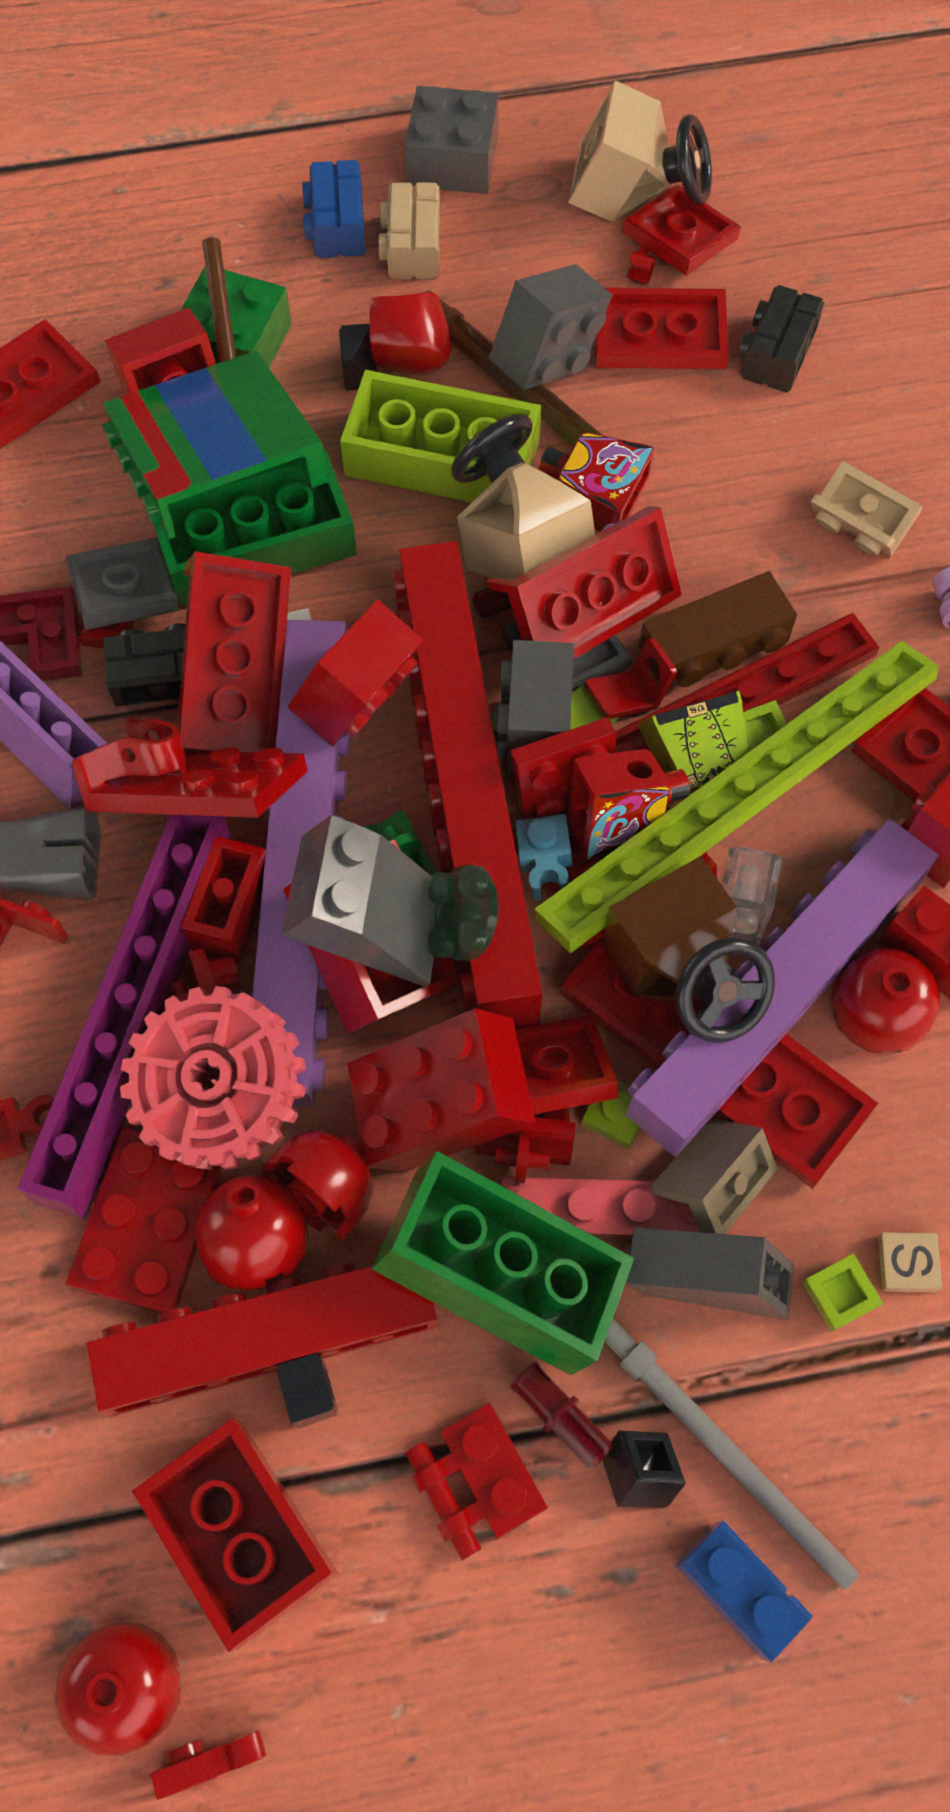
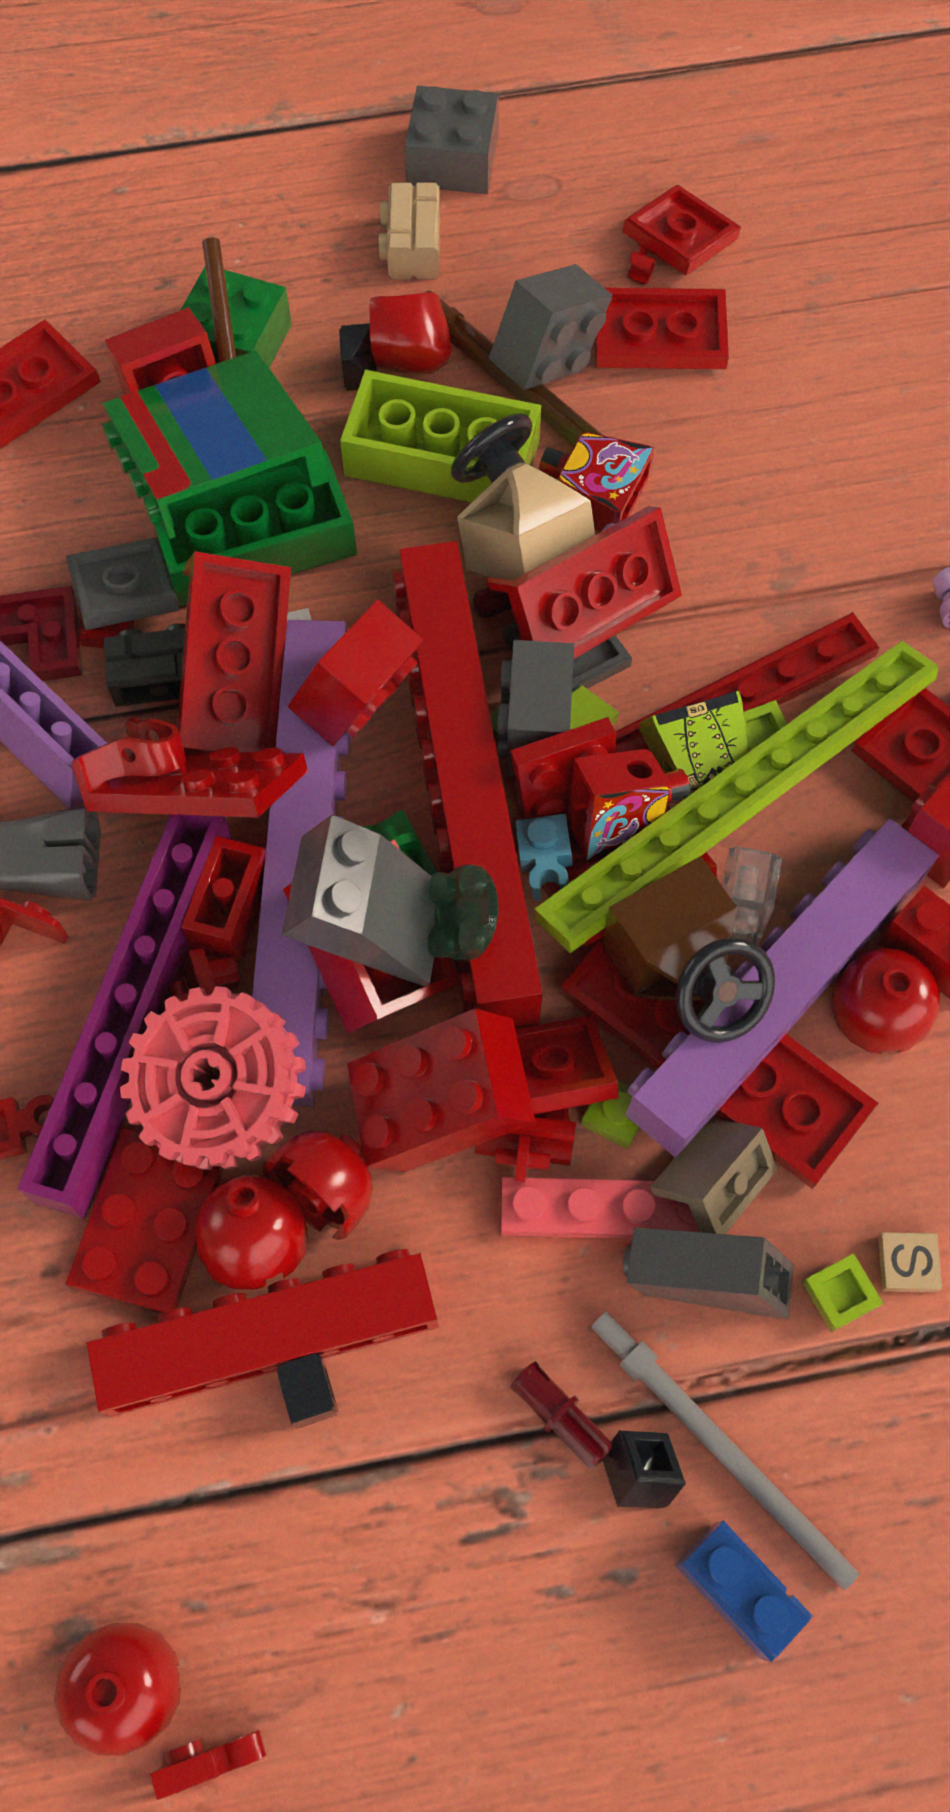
red brick [132,1417,338,1652] -> none
blue brick [302,160,366,258] -> none
green brick [371,1151,634,1375] -> none
red plate [405,1403,548,1561] -> none
tan piece [568,80,712,222] -> none
red bracket [584,638,677,719] -> none
reddish brown brick [639,571,797,690] -> none
pearl dark grey brick [738,285,825,393] -> none
tan bracket [810,461,922,558] -> none

